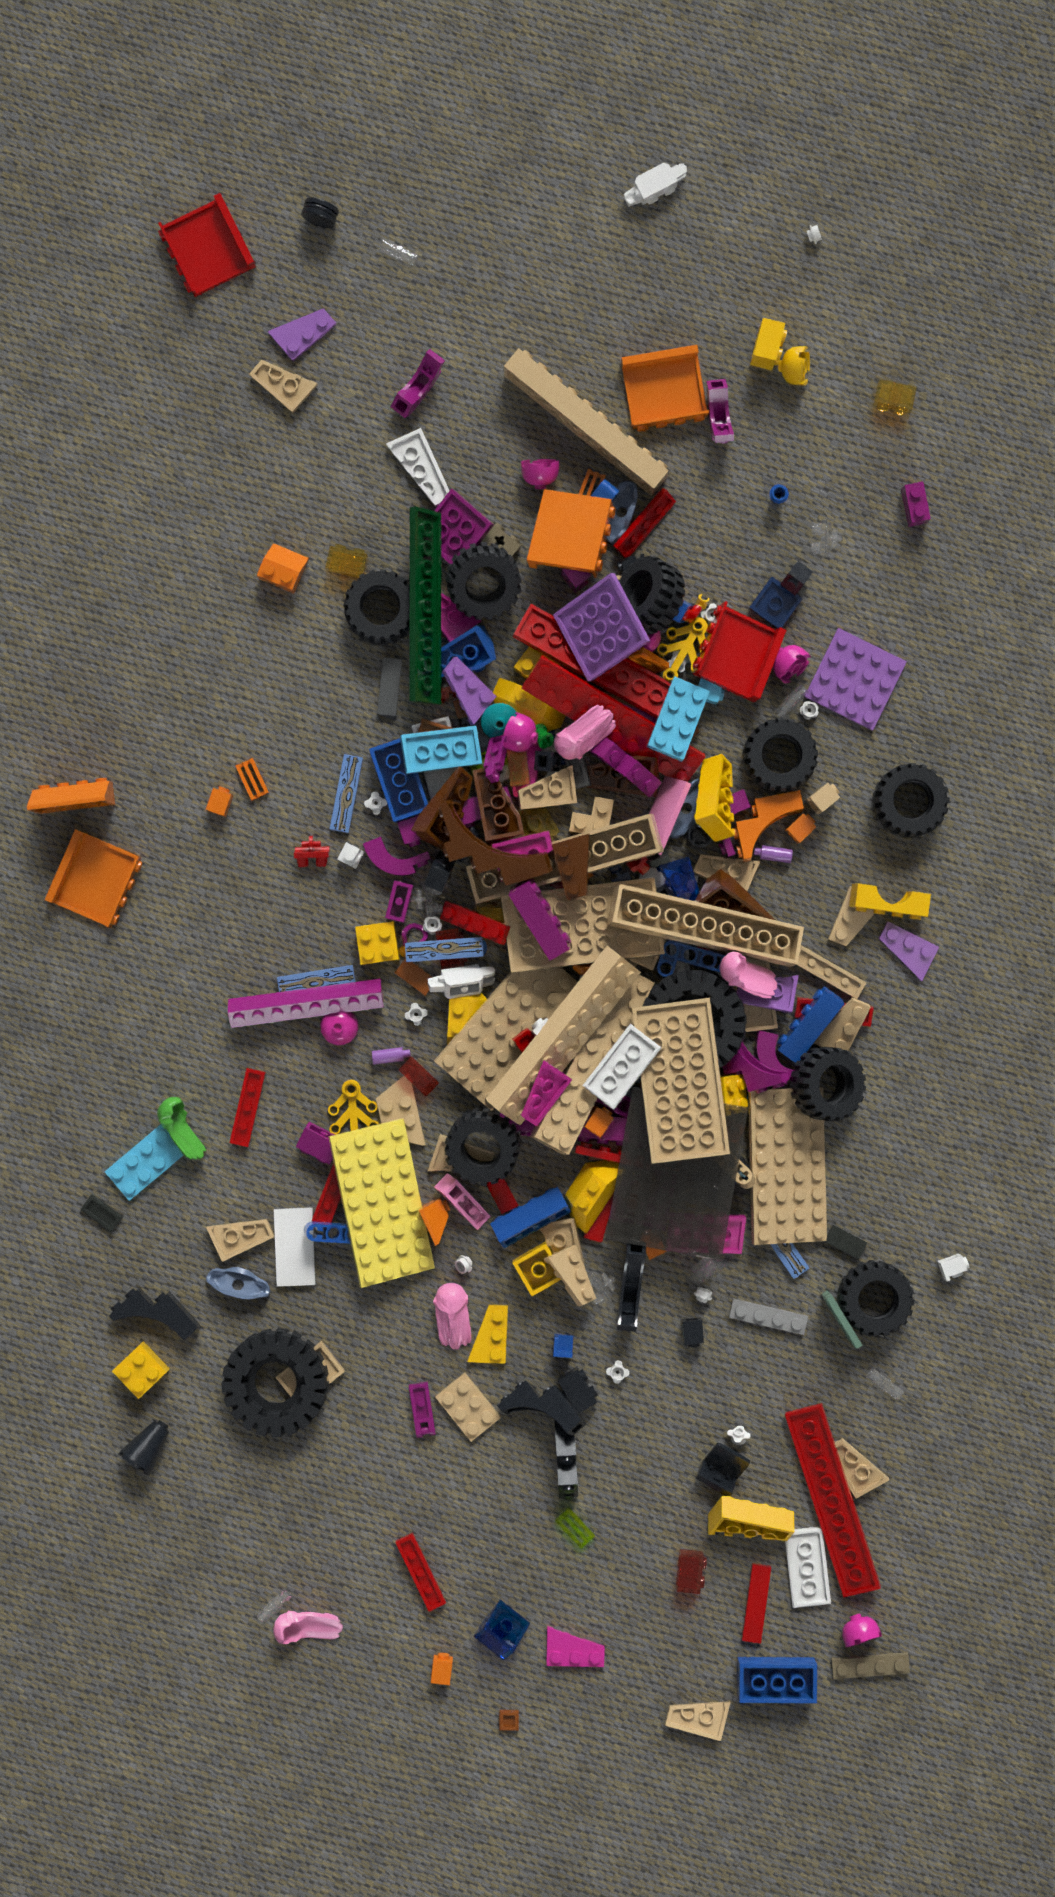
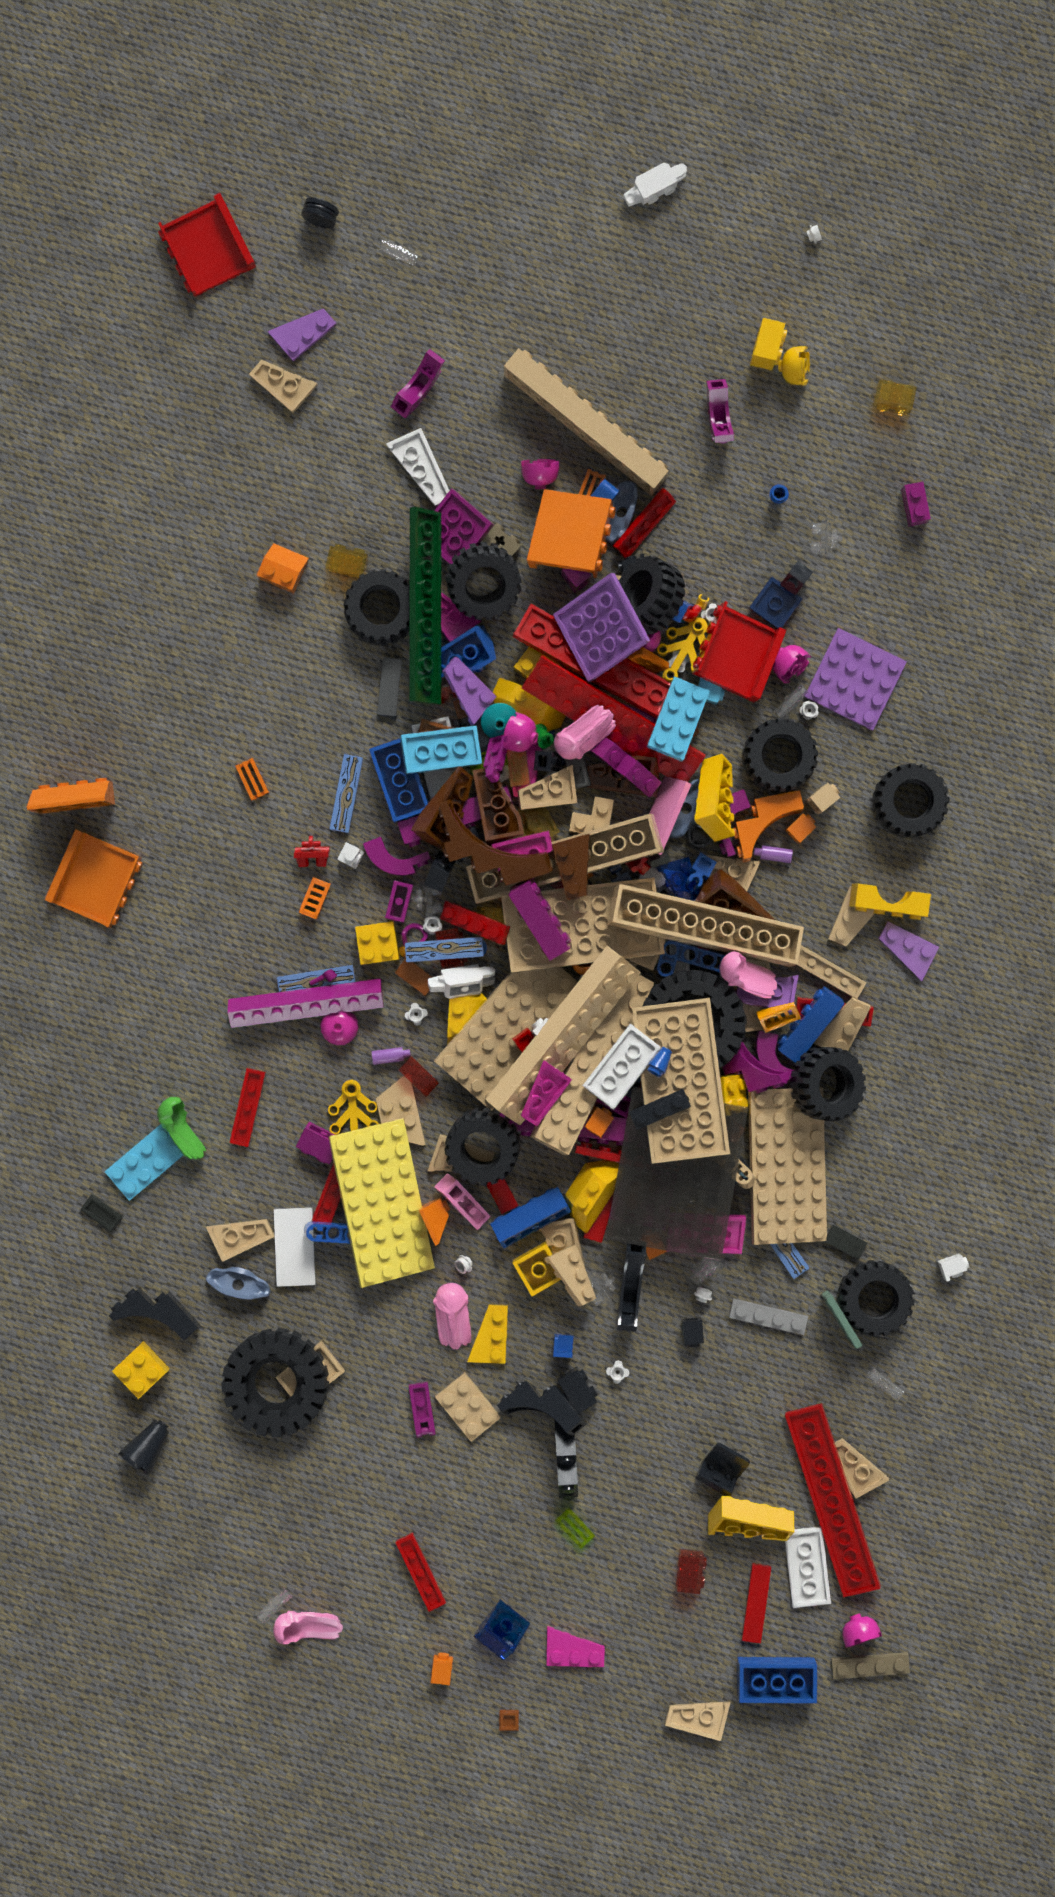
orange brick [205,786,234,817] -> none
white plate [364,792,387,815] -> none
orange panel [621,345,709,432] -> none
white plate [727,1426,750,1445] -> none
none -> orange slope [299,877,331,920]
none -> magenta hand [309,969,337,986]
none -> black plate [629,1089,691,1130]
none -> blue cone [647,1047,672,1077]
none -> blue plate [687,852,717,889]
none -> light orange slope [757,1002,801,1033]

